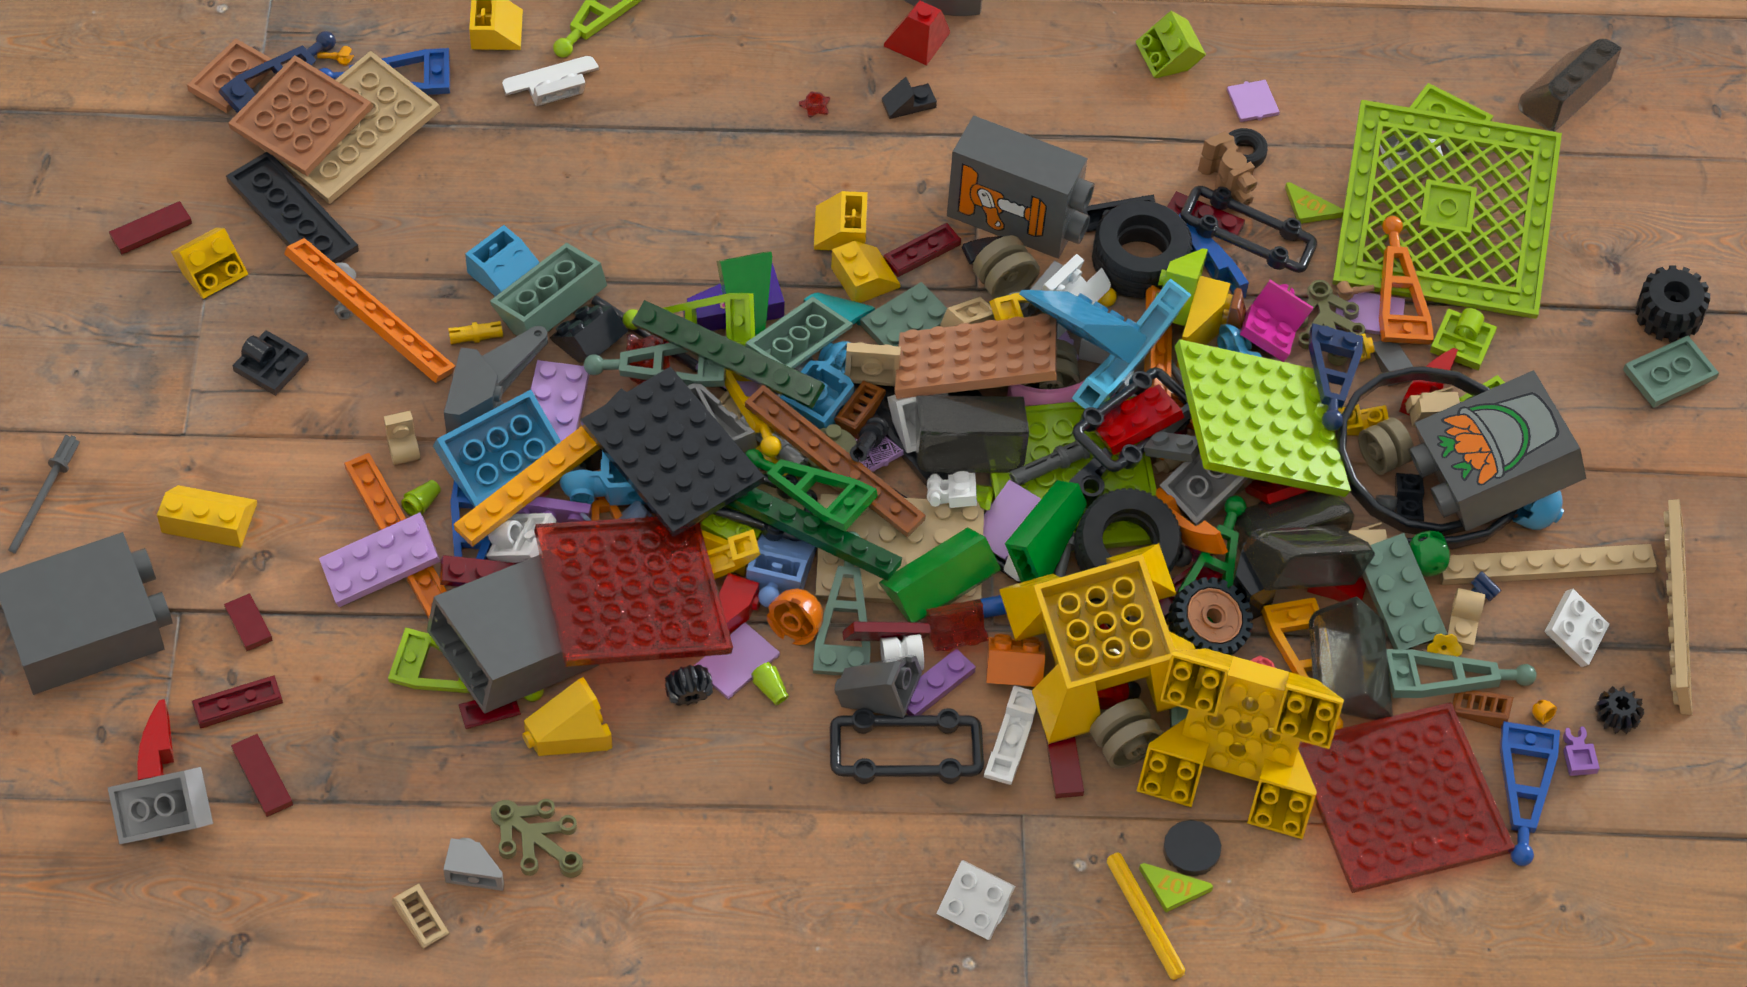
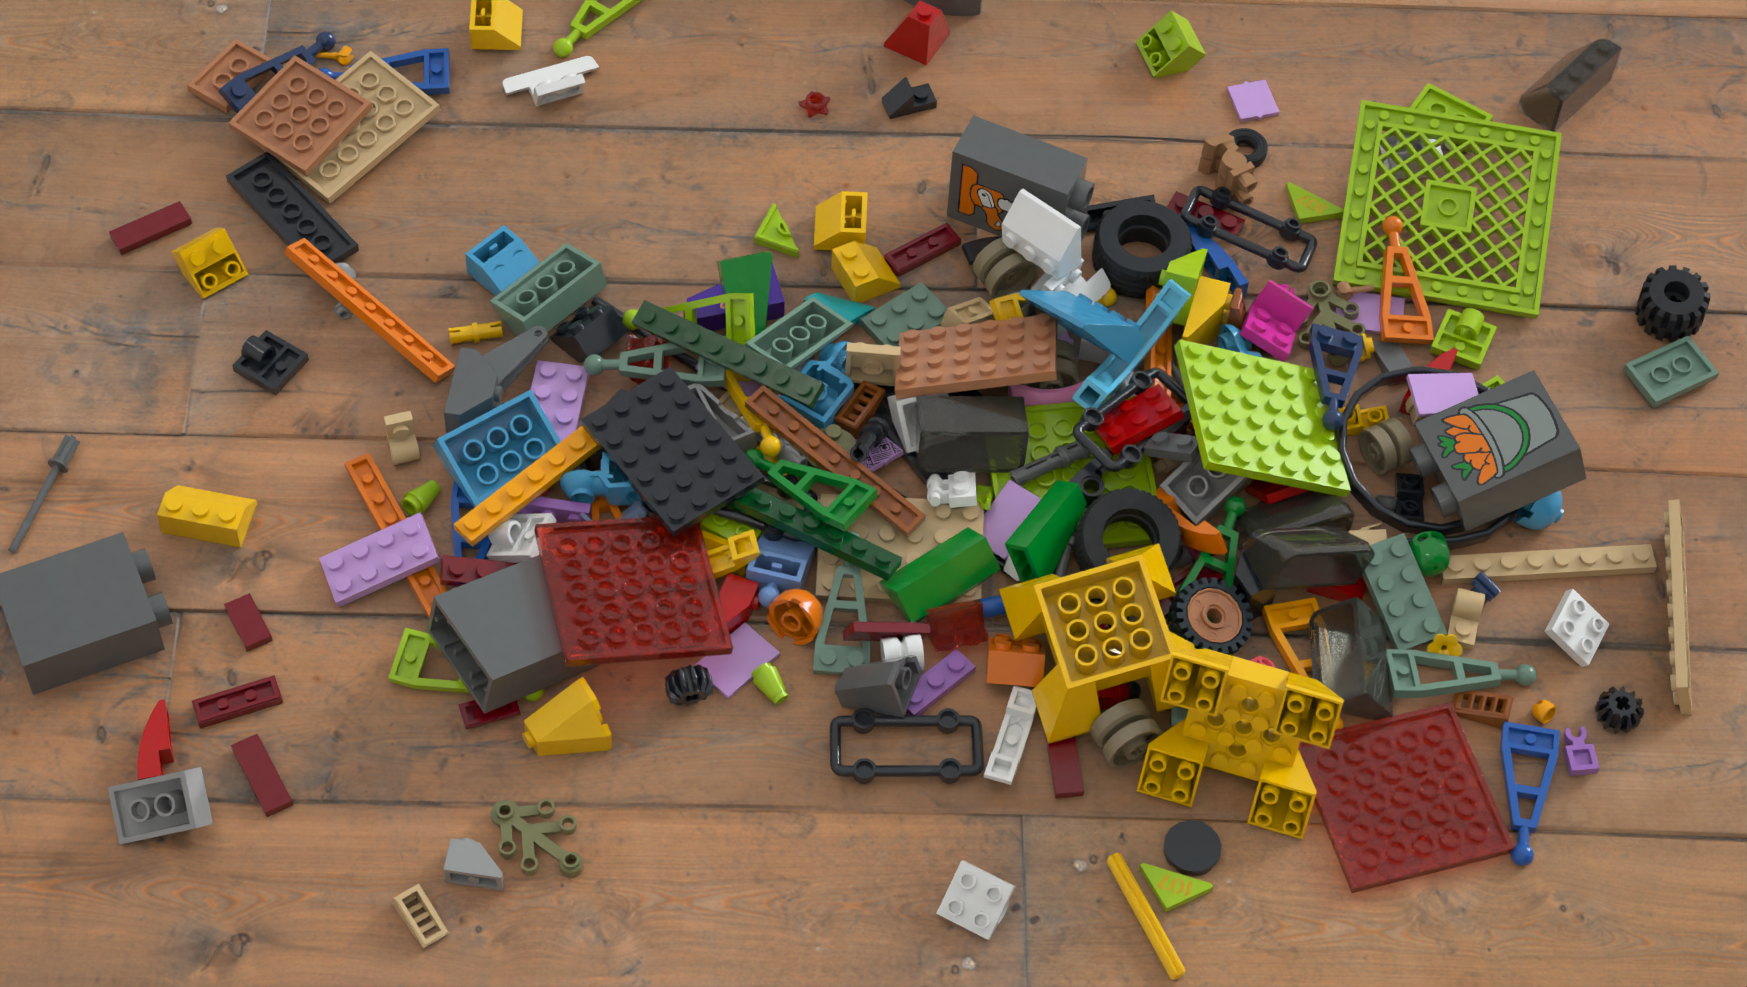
none -> lime tile [754,203,799,258]
none -> white slope [1002,189,1081,280]
none -> lavender piece [1406,373,1479,417]

